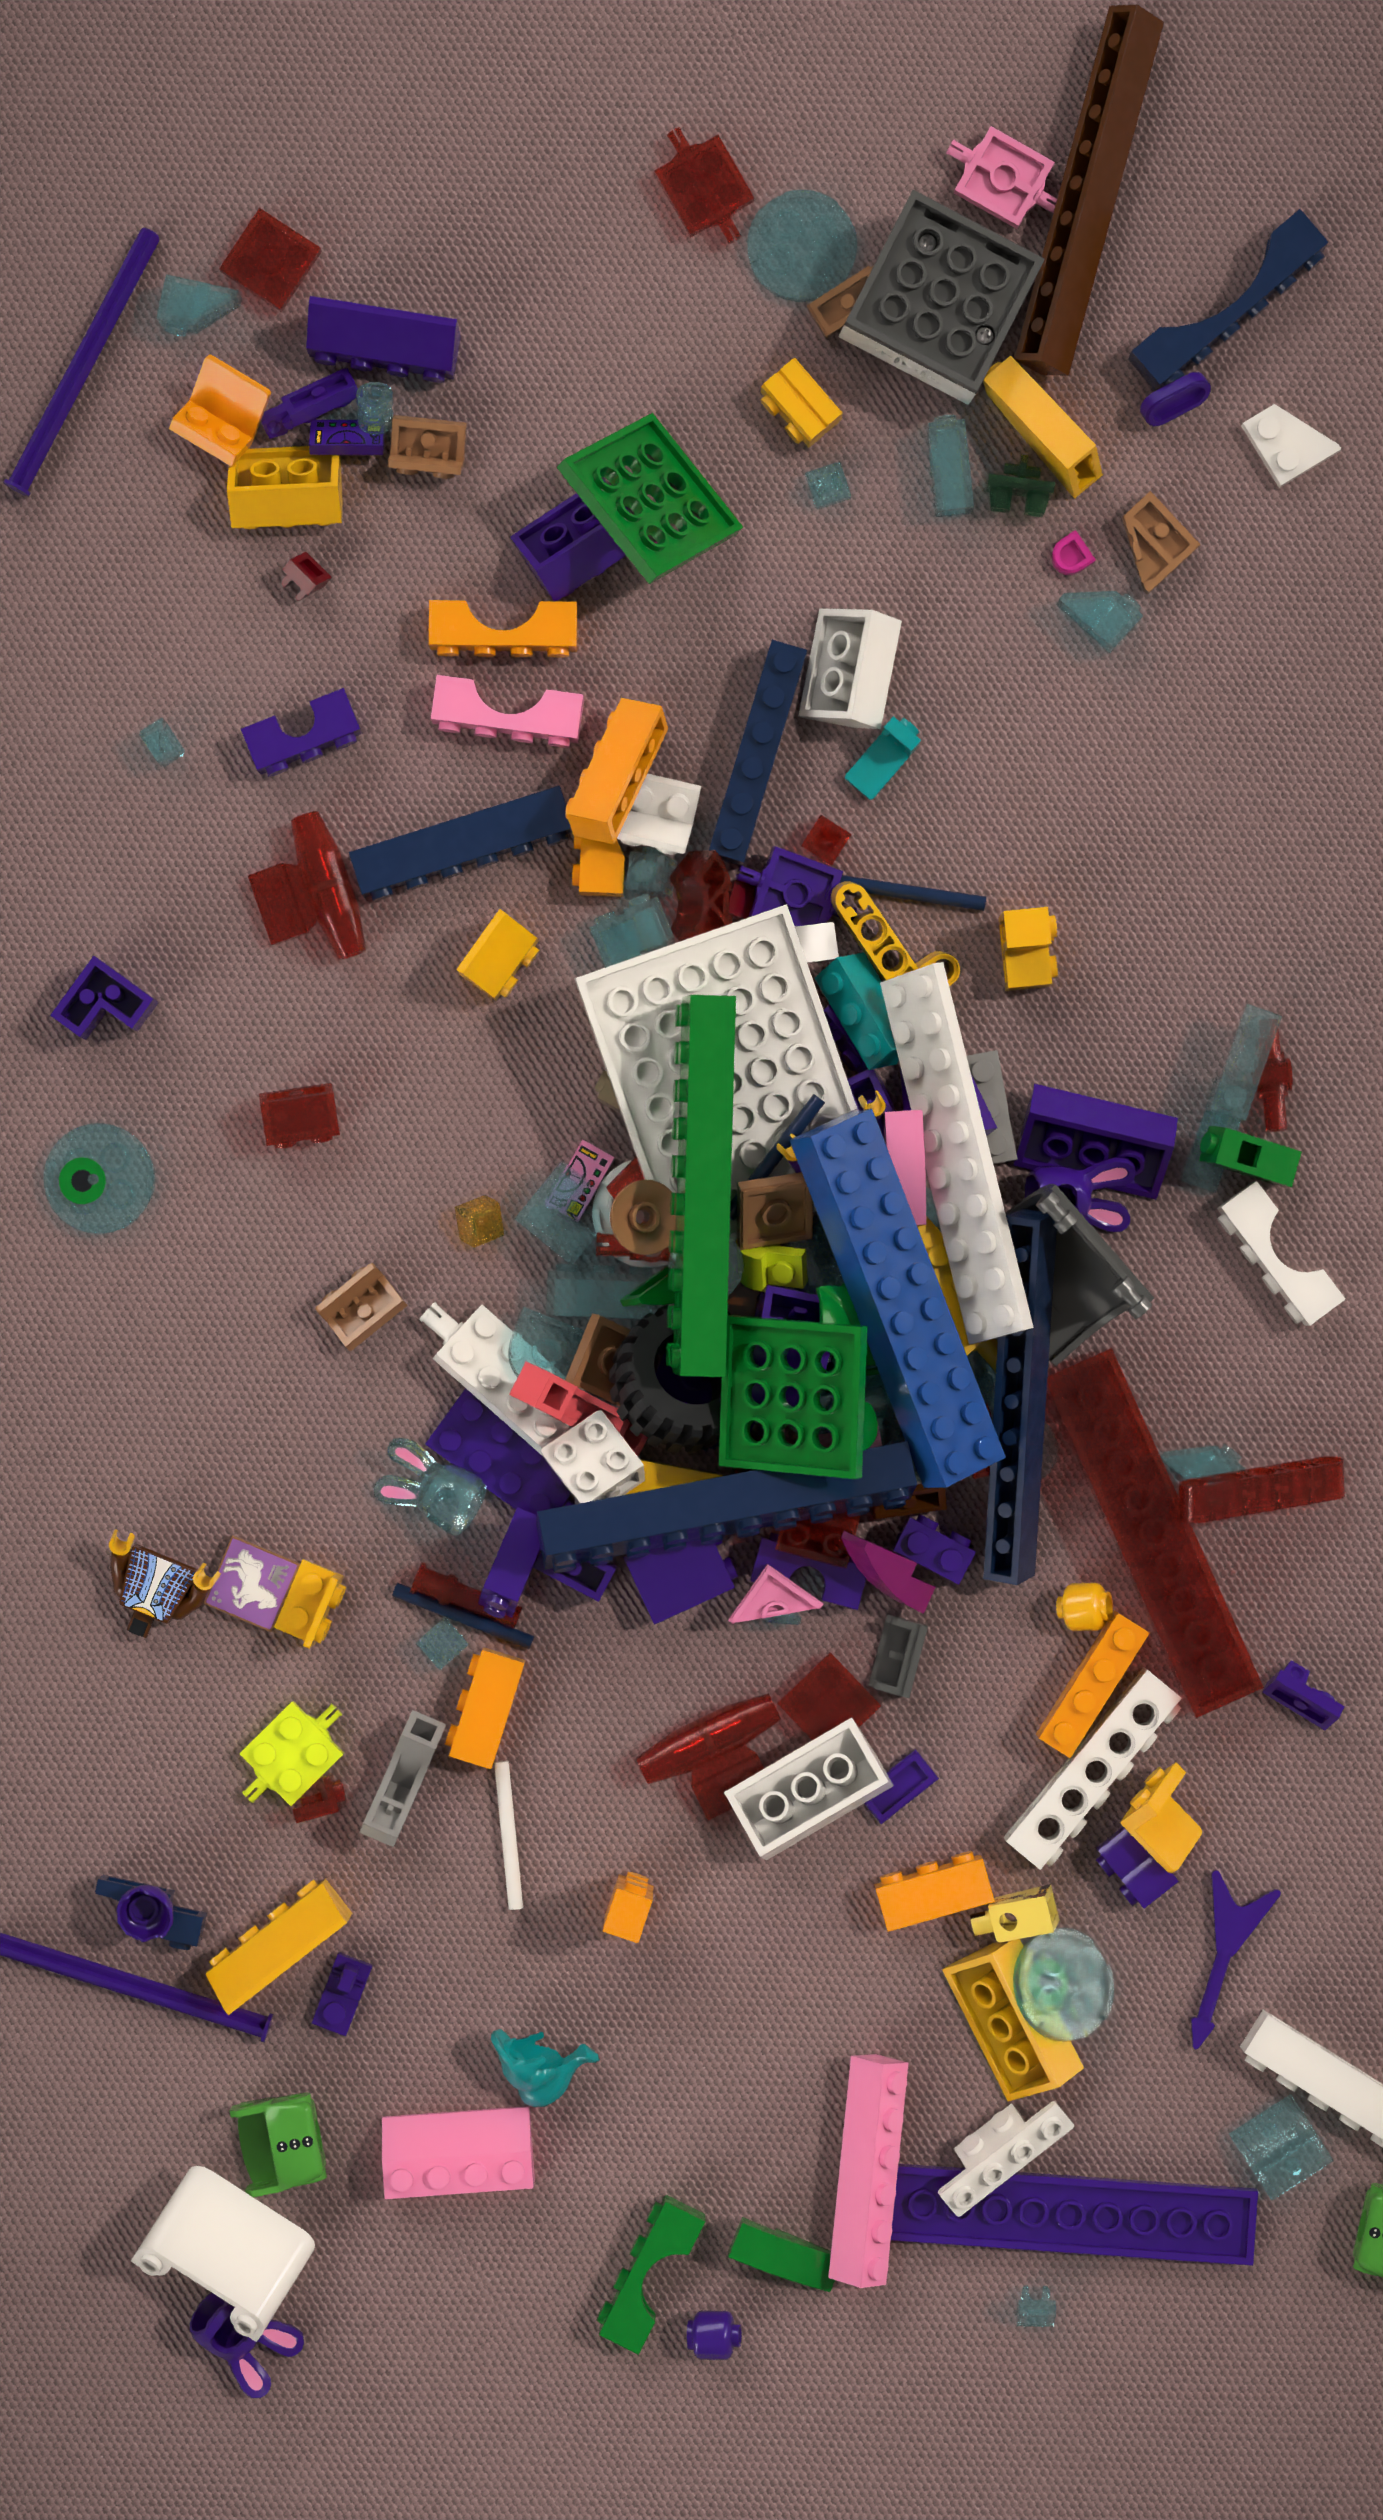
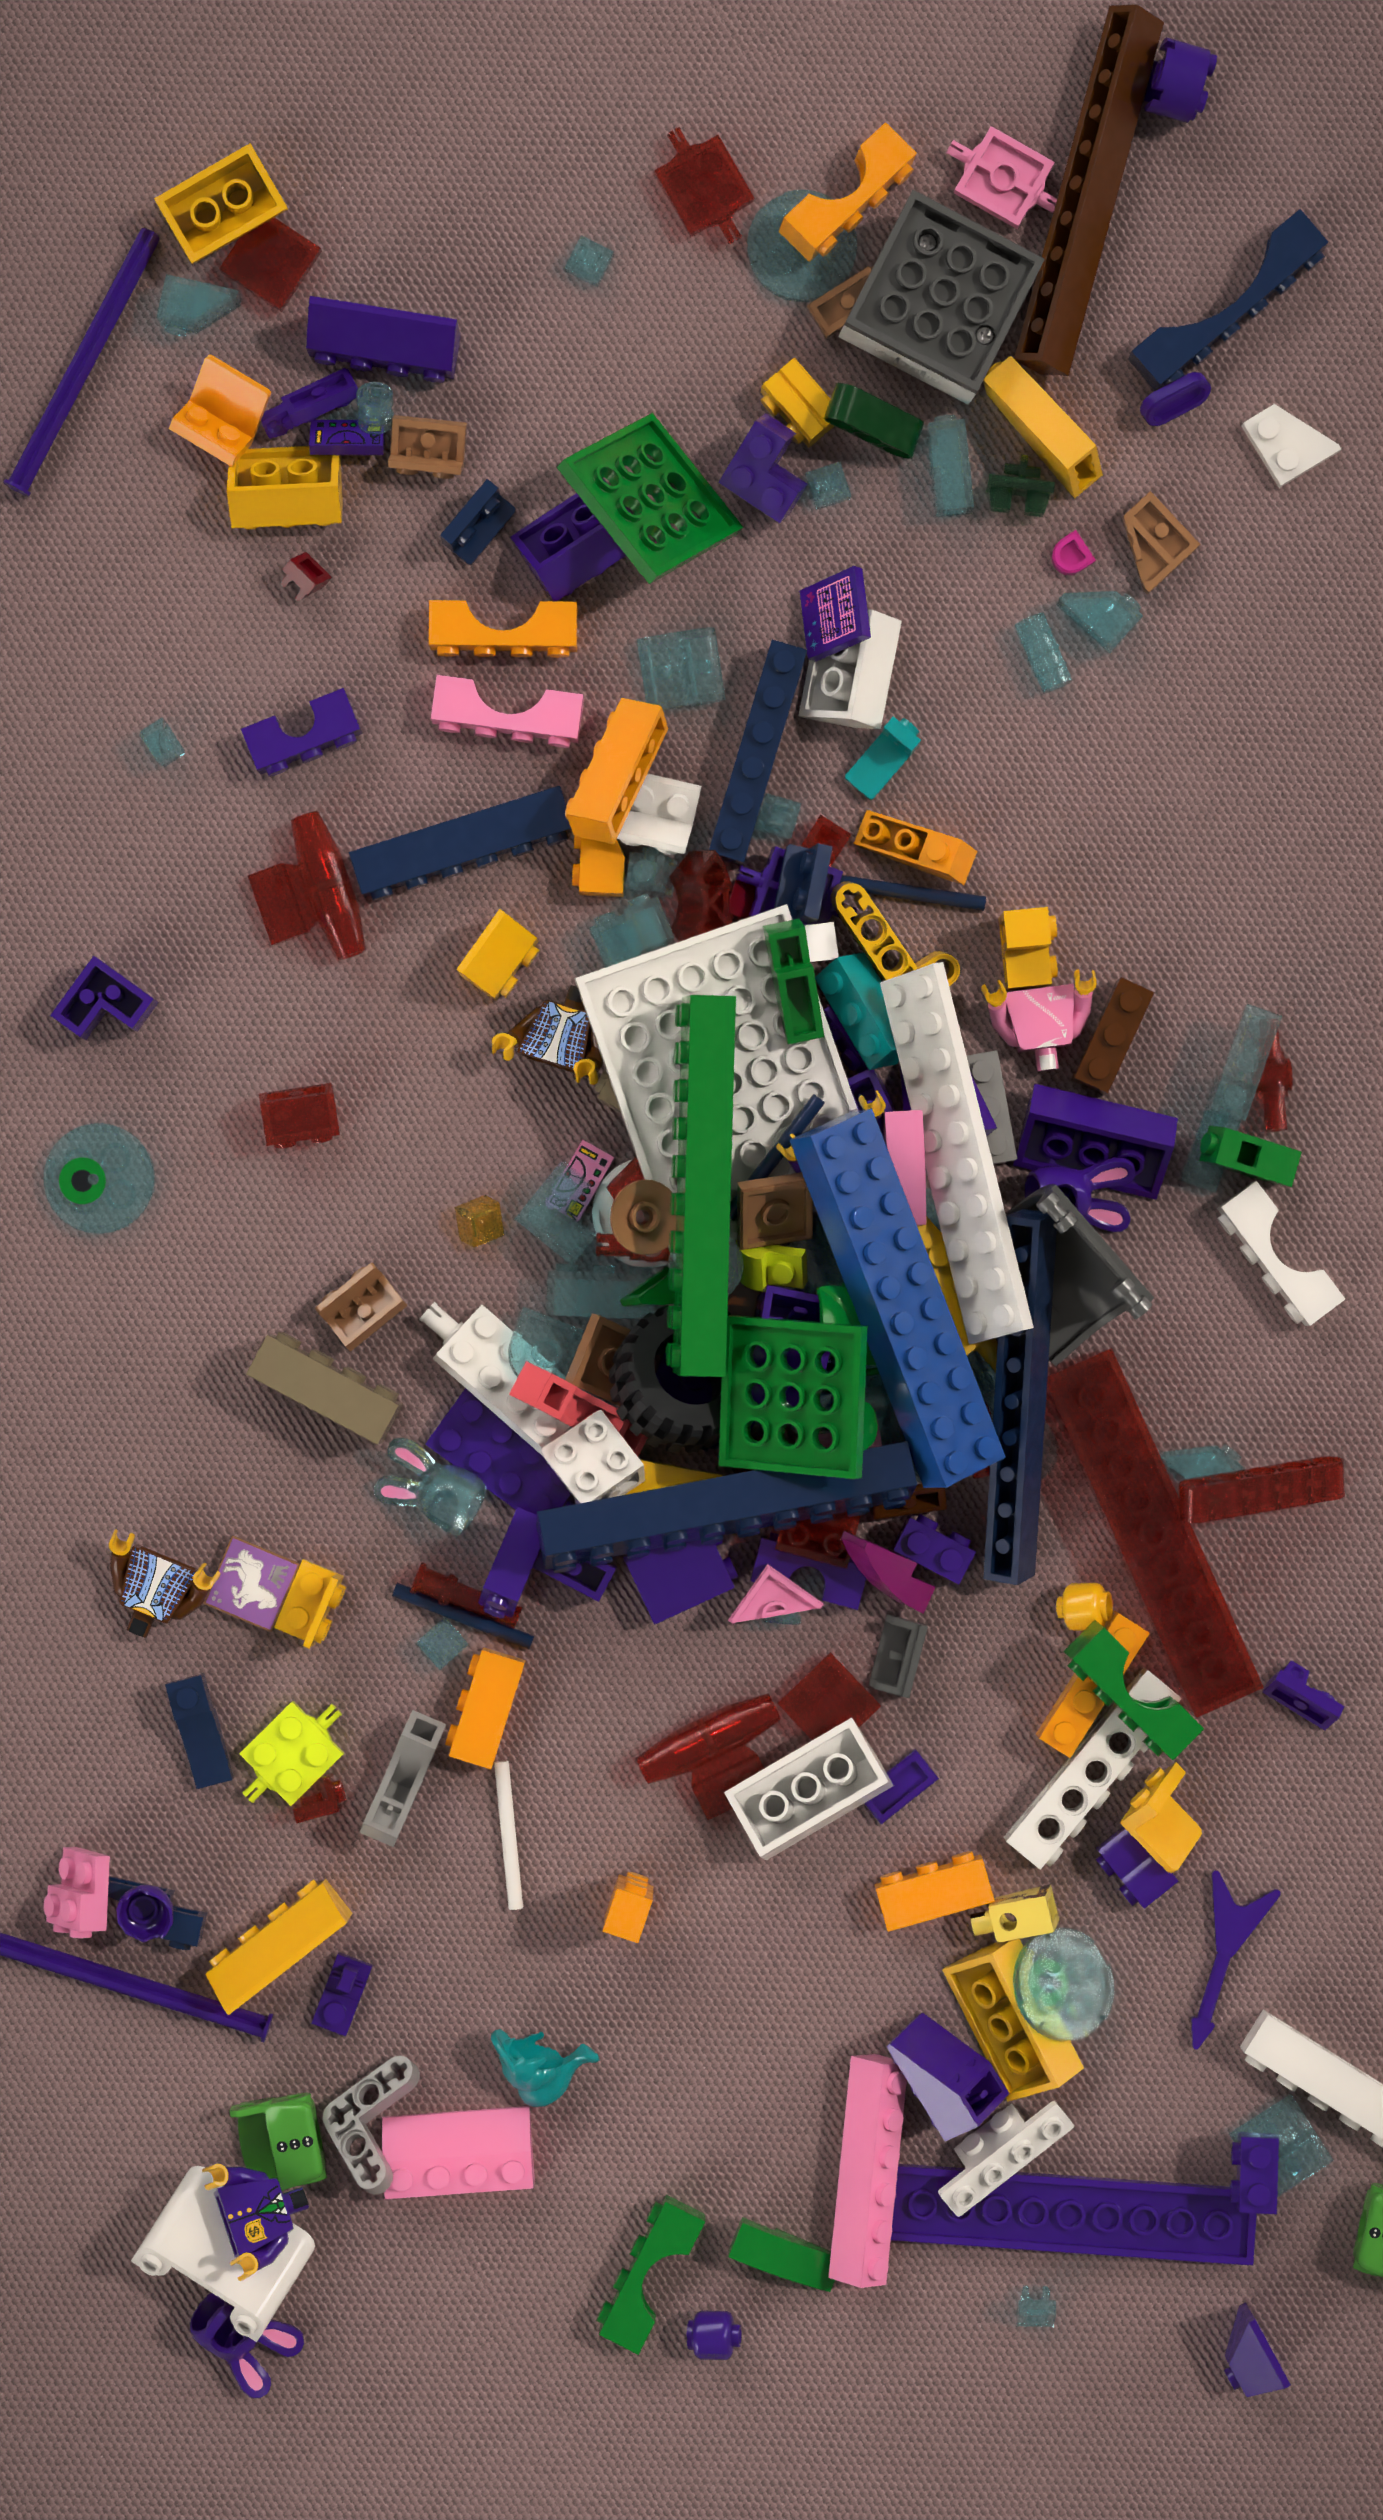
none -> bright pink plate [44,1847,110,1938]
none -> yellow slope [154,143,288,265]
none -> dark blue slope [165,1673,234,1789]
none -> dark purple torso [202,2164,309,2281]
none -> dark tan brick [246,1332,403,1445]
none -> light grey beam [322,2056,420,2195]
none -> dark blue bracket [440,479,516,565]
none -> torso [492,985,604,1085]
none -> clear light blue tile [565,235,614,288]
none -> clear light blue slope [637,627,726,711]
none -> dark purple brick [718,413,808,523]
none -> clear light blue tile [756,793,802,840]
none -> green slope [763,918,824,1045]
none -> dark blue bracket [774,843,832,924]
none -> light orange arch [778,122,917,262]
none -> dark purple tile [799,566,871,662]
none -> dark green beam [824,382,924,459]
none -> light orange slope [853,810,977,885]
none -> dark purple slope [886,2012,1010,2142]
none -> bright pink torso [981,969,1097,1072]
none -> clear light blue axle [1015,613,1072,694]
none -> green arch [1063,1620,1204,1760]
none -> reddish brown brick [1071,977,1155,1096]
none -> dark purple brick [1144,37,1217,123]
none -> dark purple slope [1224,2302,1291,2397]
none -> dark purple brick [1230,2132,1279,2215]

